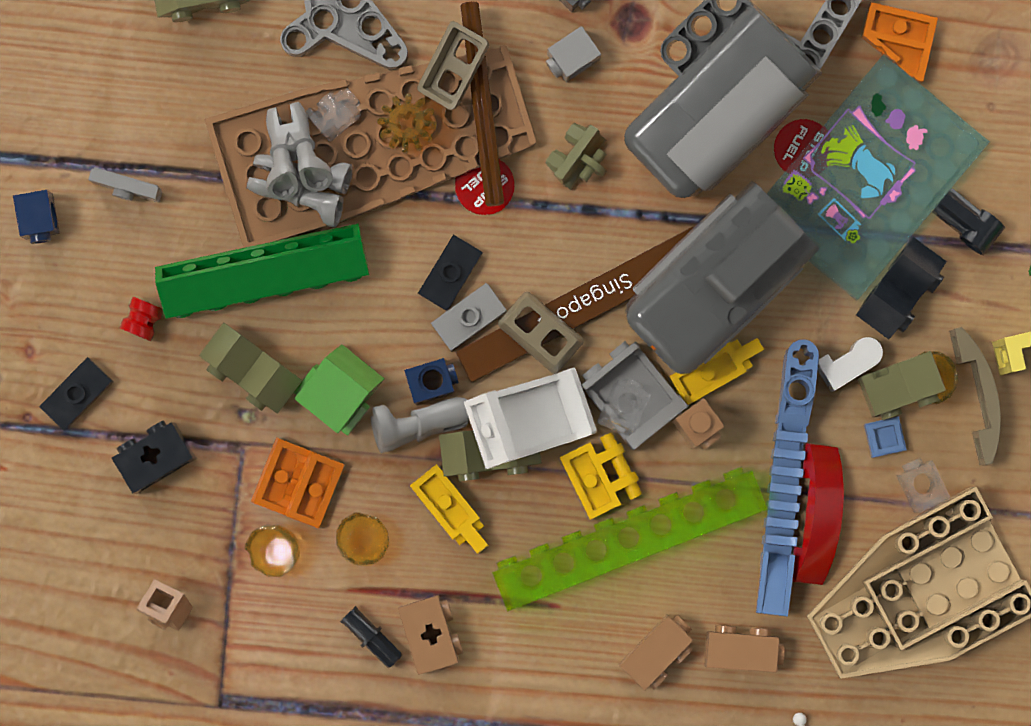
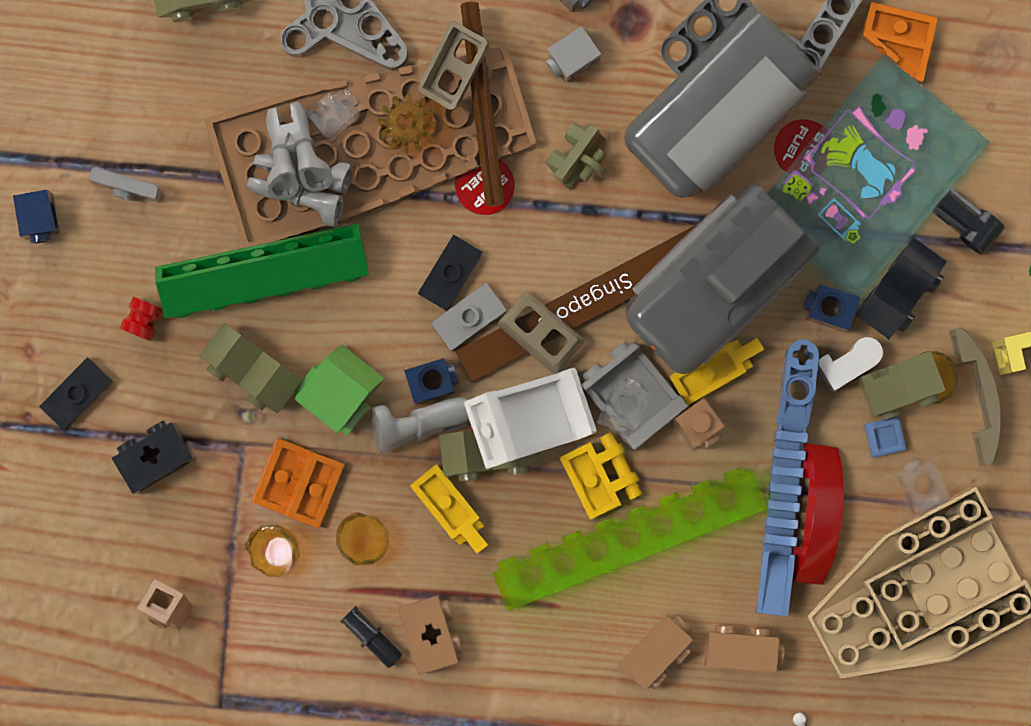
none -> dark blue brick [803,284,860,333]

